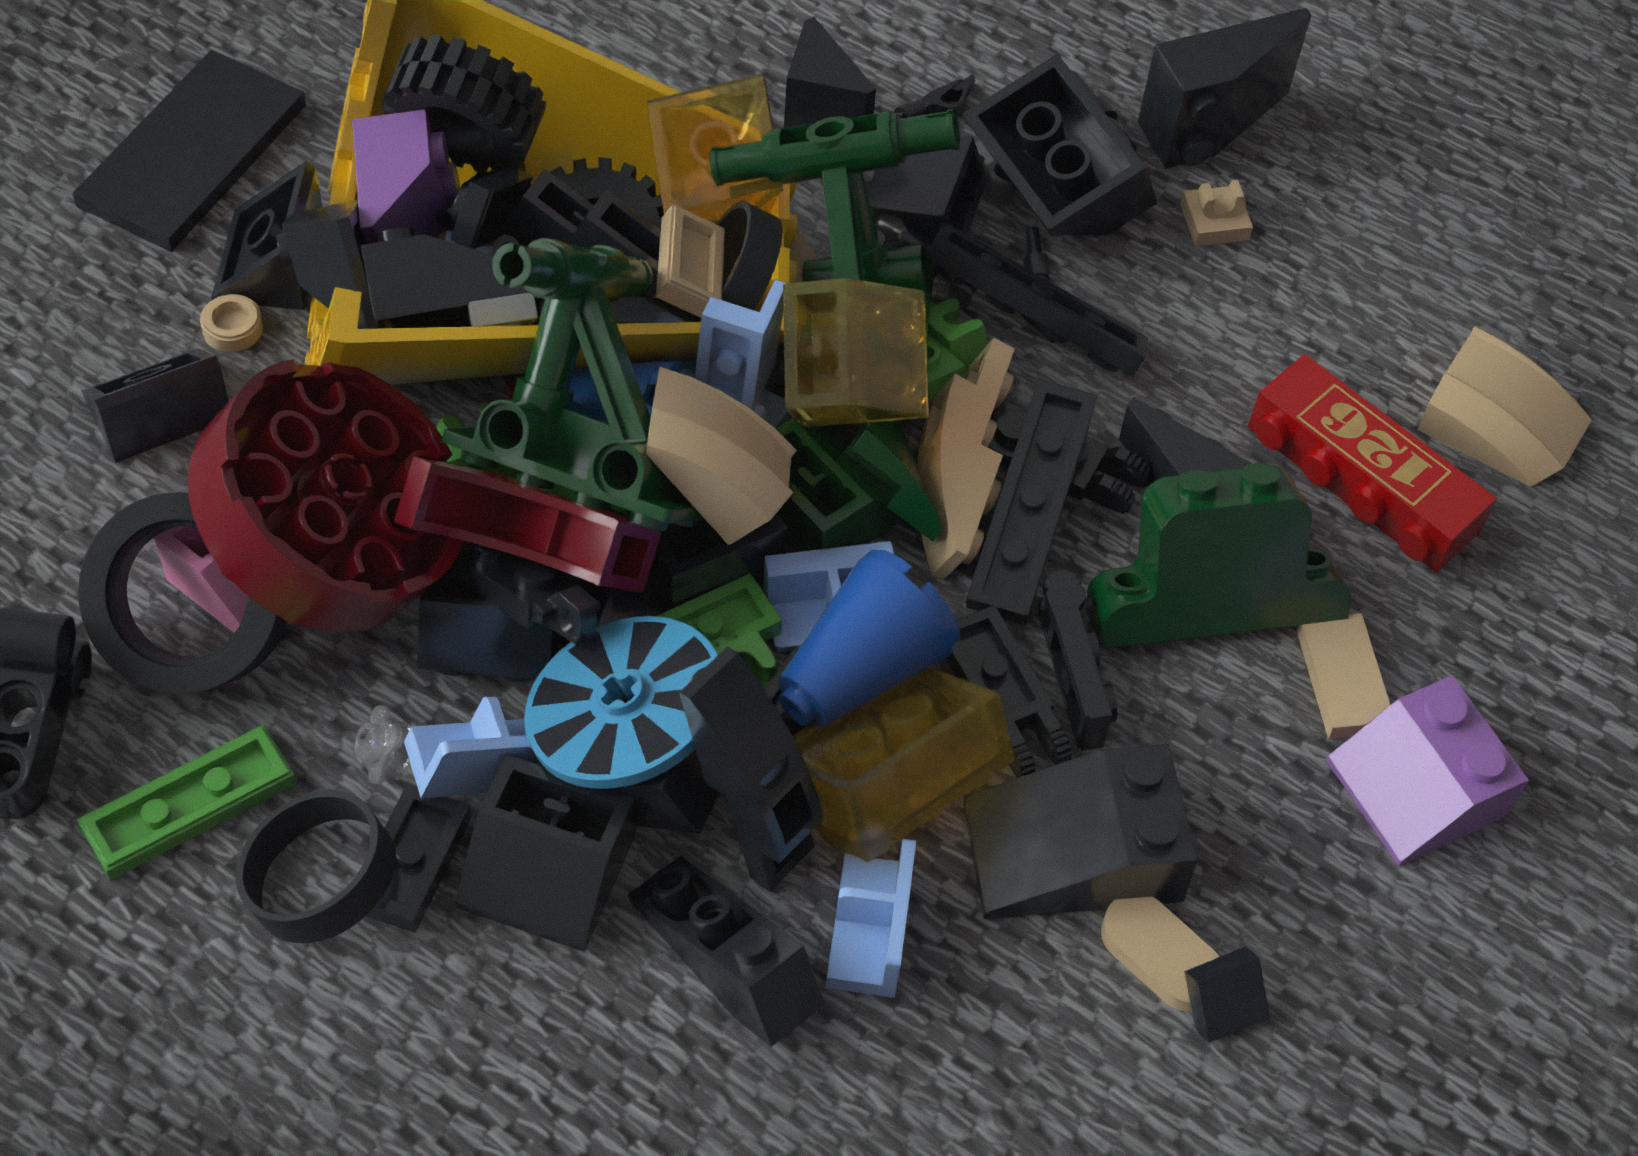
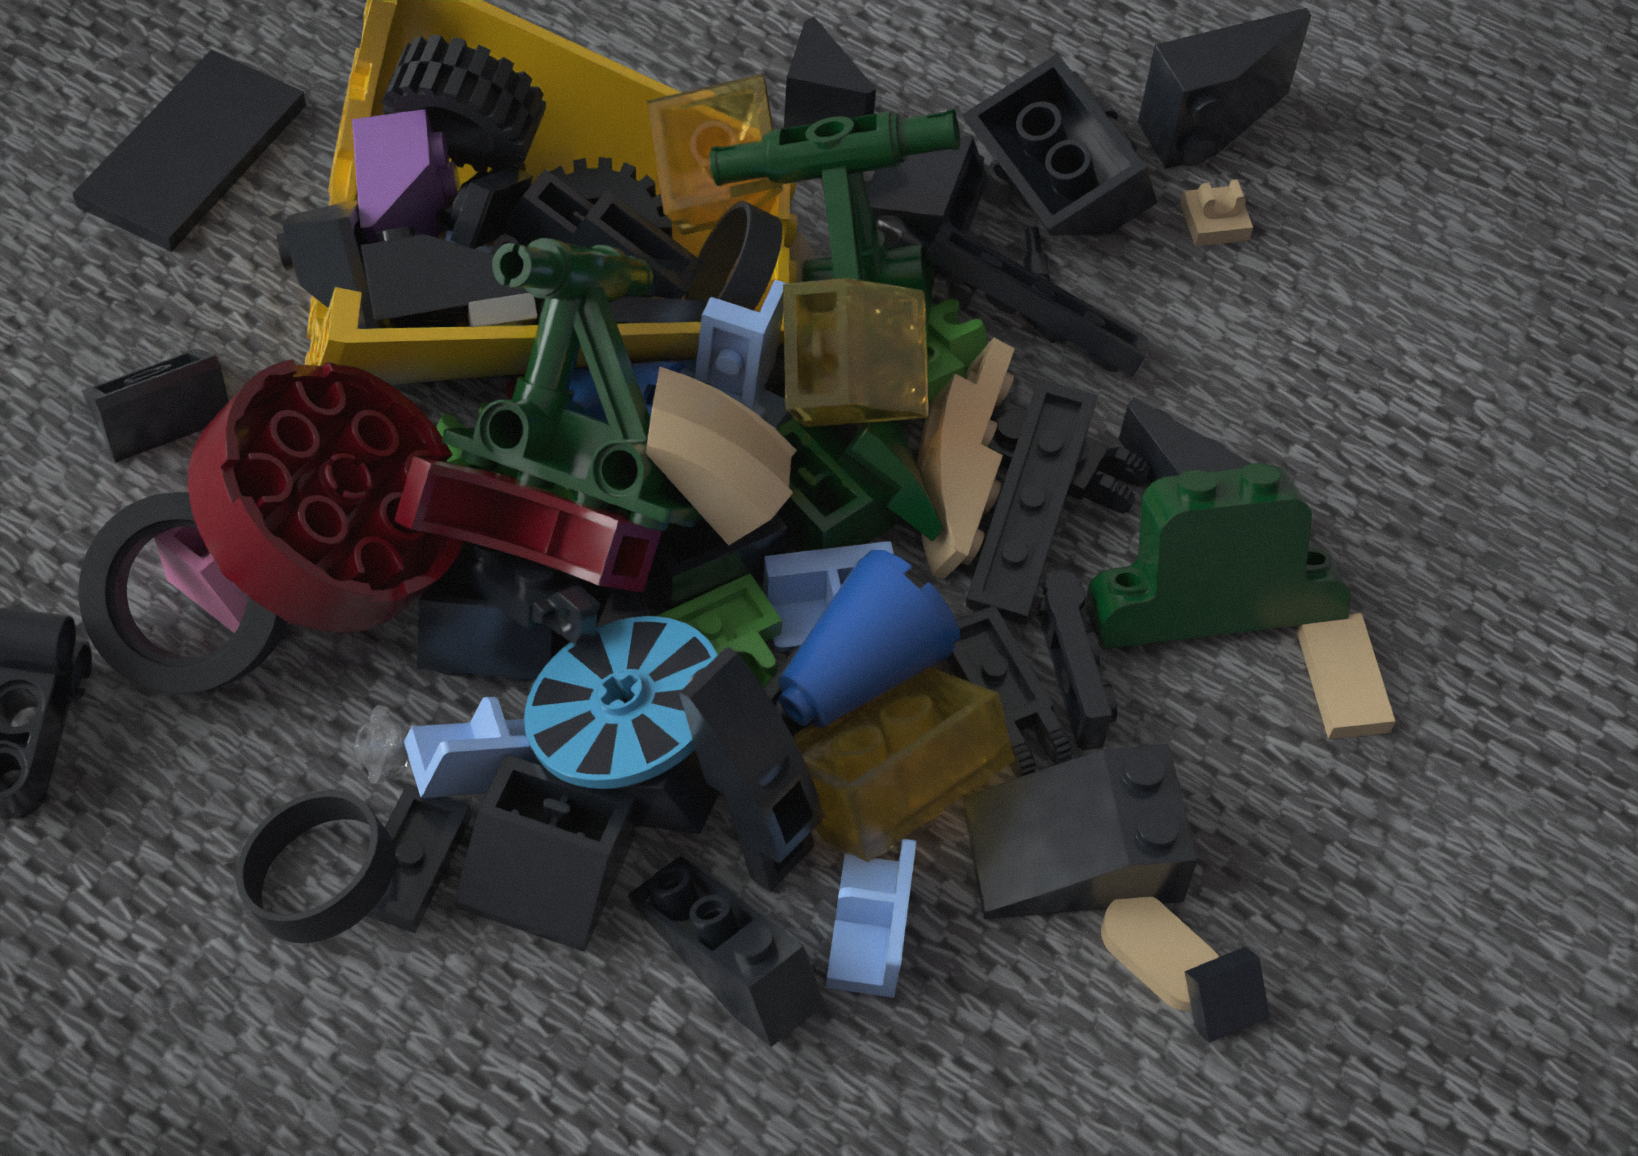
bright green tile [77,725,297,881] -> none
tan tile [200,294,263,352] -> none
black slope [211,160,323,310] -> none
tan tile [656,204,725,318] -> none
black hand [894,74,975,119] -> none
red brick [1248,354,1497,573] -> none
slope [1326,675,1529,866] -> none
tan slope [1418,326,1592,487] -> none

